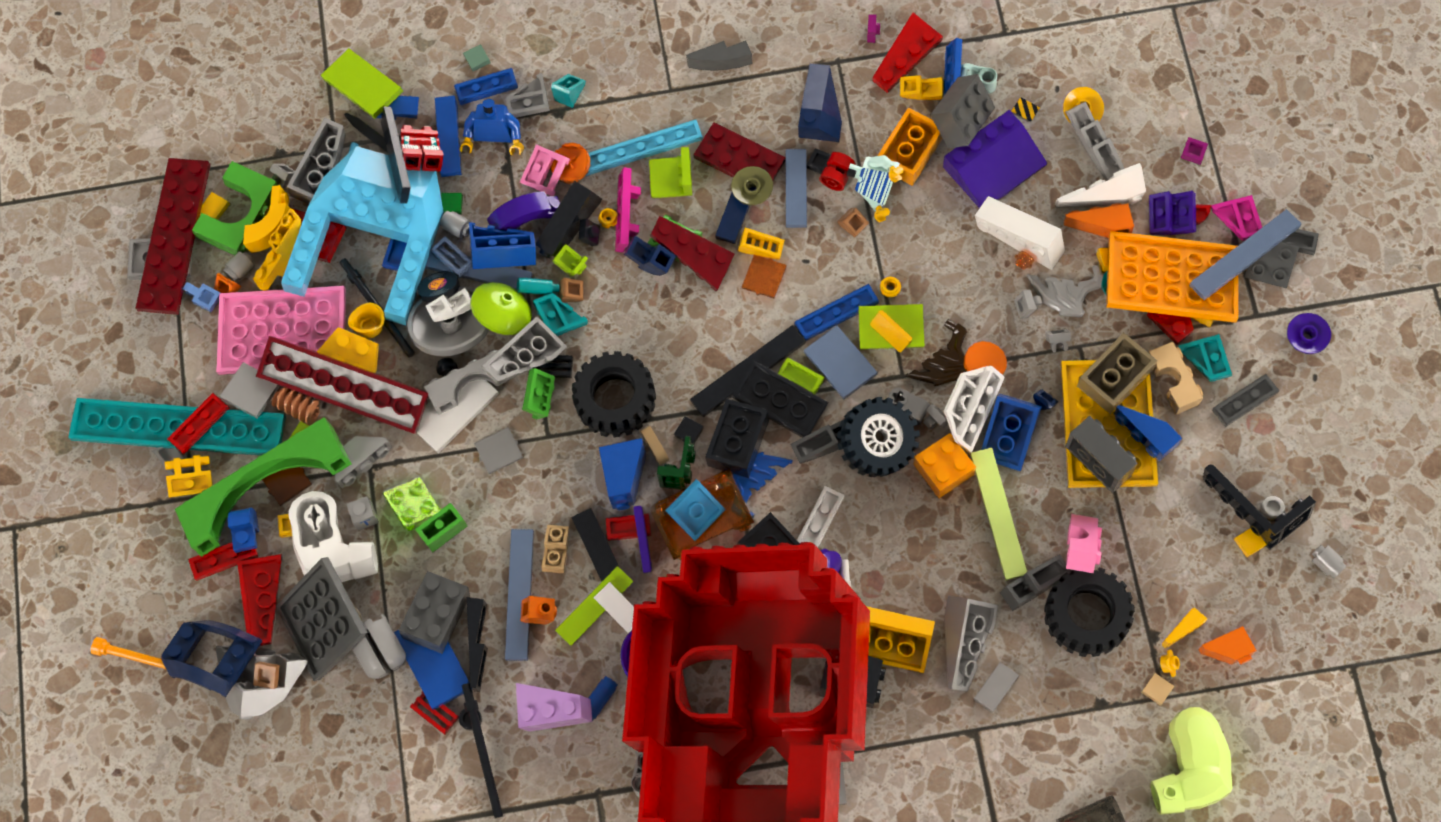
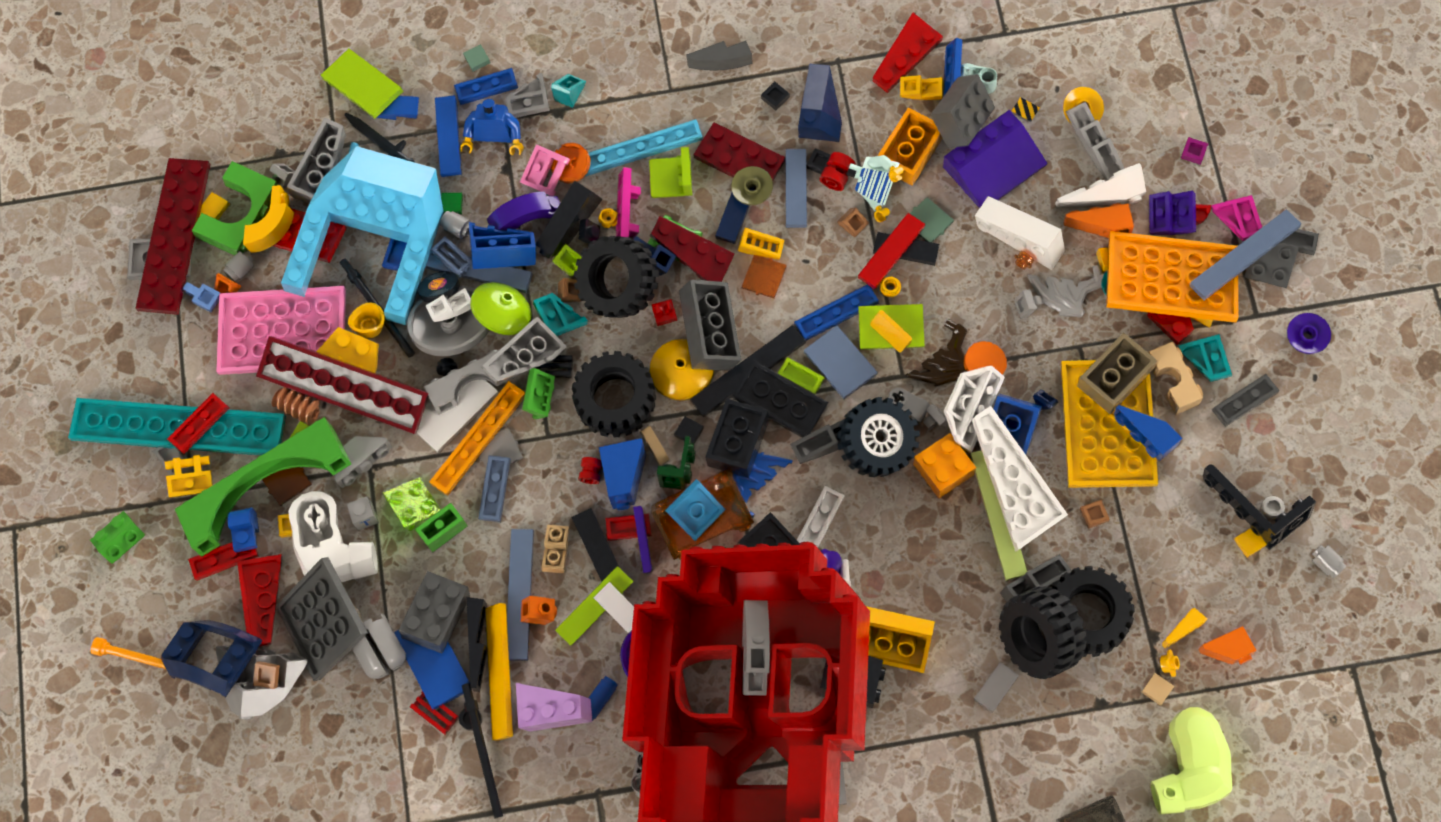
light grey tile [220,362,280,419] -> none
yellow slope [253,208,301,291] -> none
black tile [381,107,411,203] -> none
red hips [399,125,444,172] -> none
teal cylinder [516,277,560,295] -> none
magenta plate [867,14,880,43] -> none
light grey wedge [944,595,998,691] -> none
light grey tile [1045,329,1071,352] -> none
dark grey brick [1065,416,1138,493] -> none
bright pink arch [1066,514,1102,573] -> none
none -> bright green bracket [90,511,145,564]
none -> light orange plate [429,381,525,496]
none -> sand blue tile [478,455,511,523]
none -> yellow tile [486,603,513,741]
none -> black tyre [574,236,659,318]
none -> red wheel [578,457,602,484]
none -> yellow dish [649,339,714,400]
none -> red tile [651,299,678,326]
none -> dark grey brick [679,280,742,371]
none -> light grey slope [742,600,770,695]
none -> black plate [761,81,790,111]
none -> red tile [858,213,925,289]
none -> black tile [873,232,940,266]
none -> sand green piece [910,197,954,242]
none -> white wing [971,406,1068,552]
none -> black tyre [999,586,1086,679]
none -> medium nougat tile [1080,500,1110,529]

